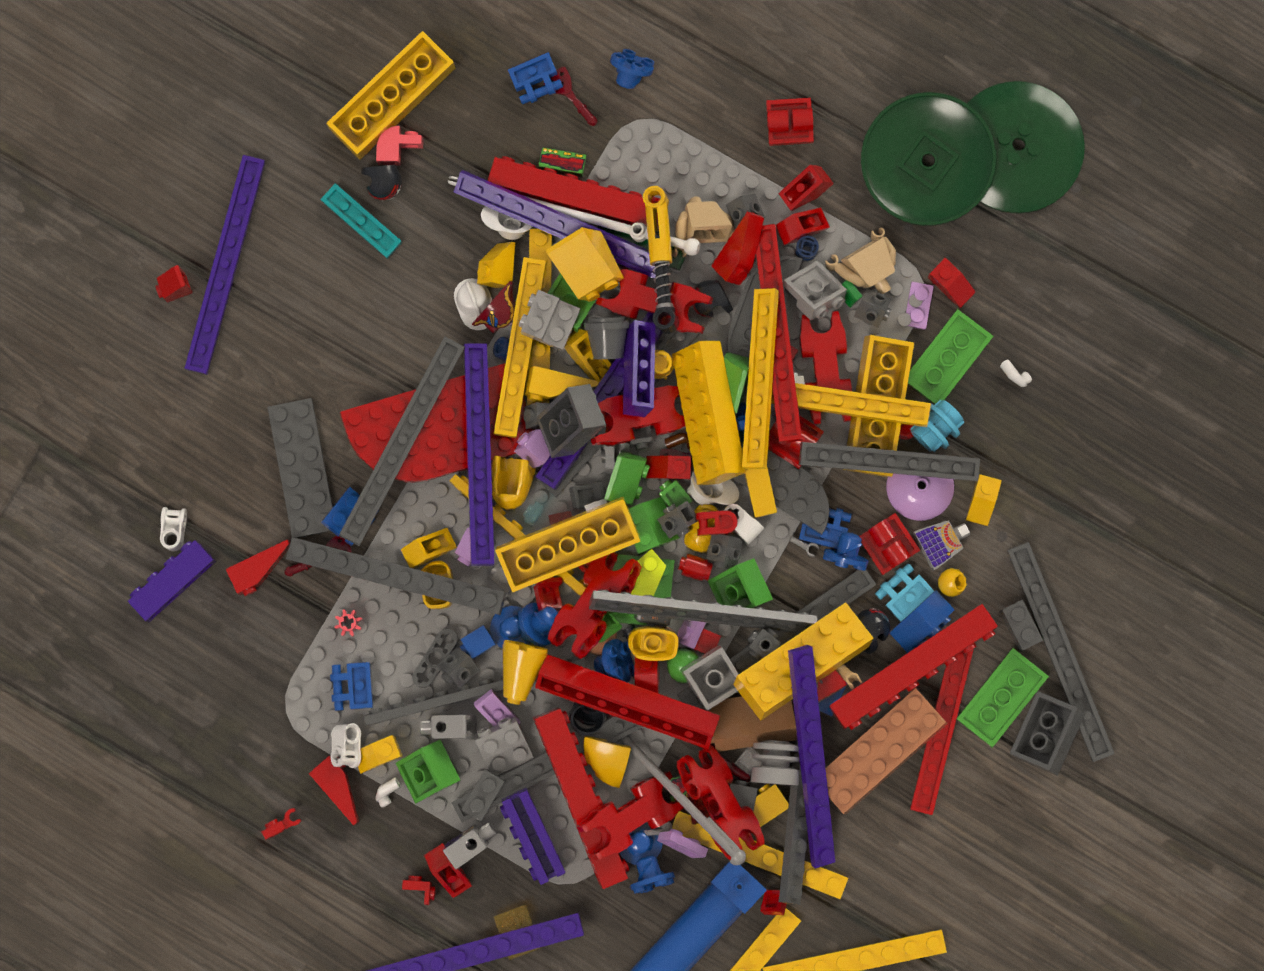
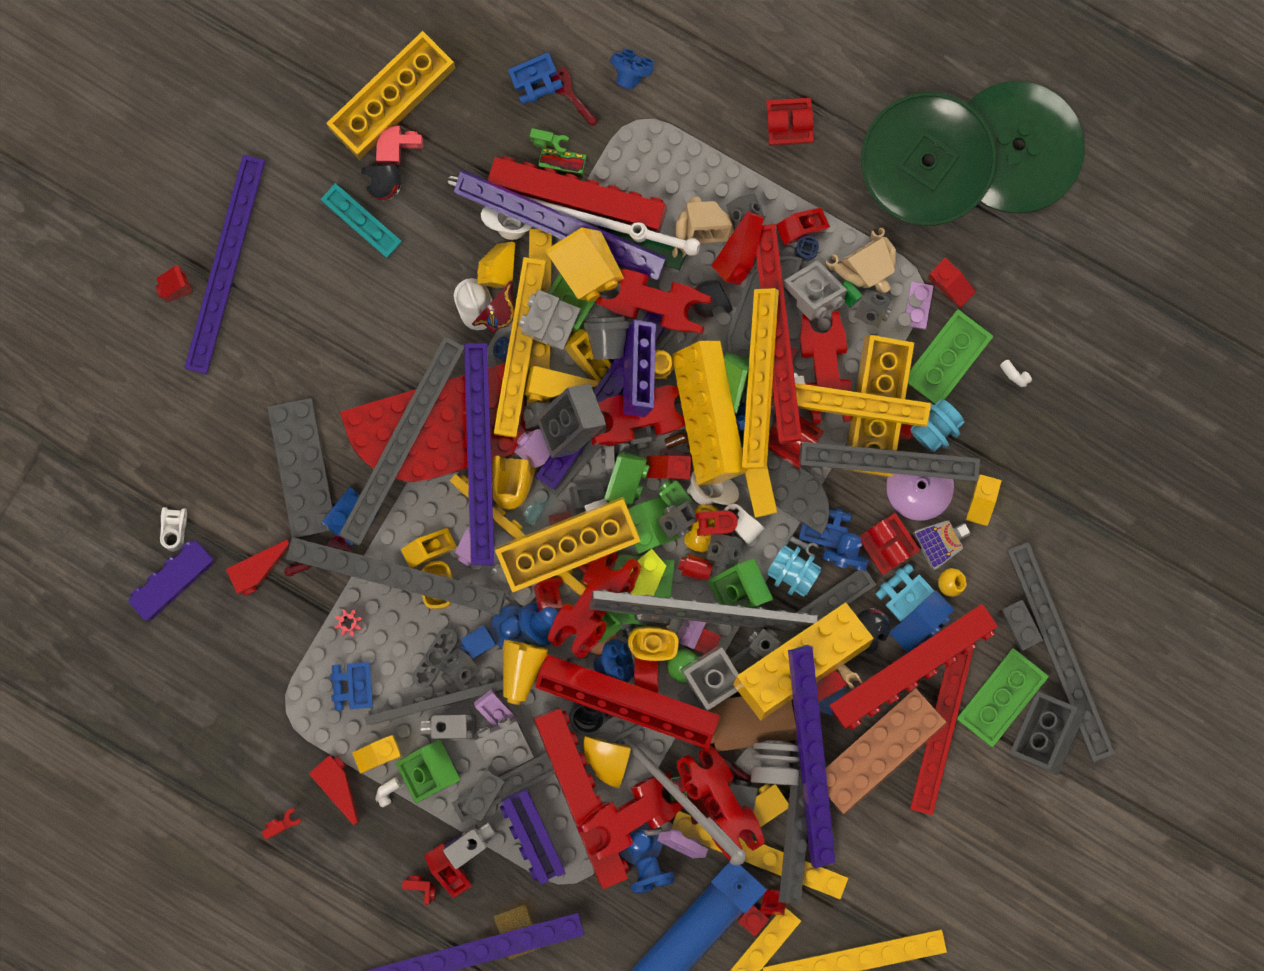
white piece [331,723,361,768] -> none
piece [643,186,679,334] -> none
red slope [778,164,834,211] -> none
none -> bright green plate [530,128,569,154]
none -> red plate [737,906,769,937]
none -> medium azure piece [767,546,821,597]

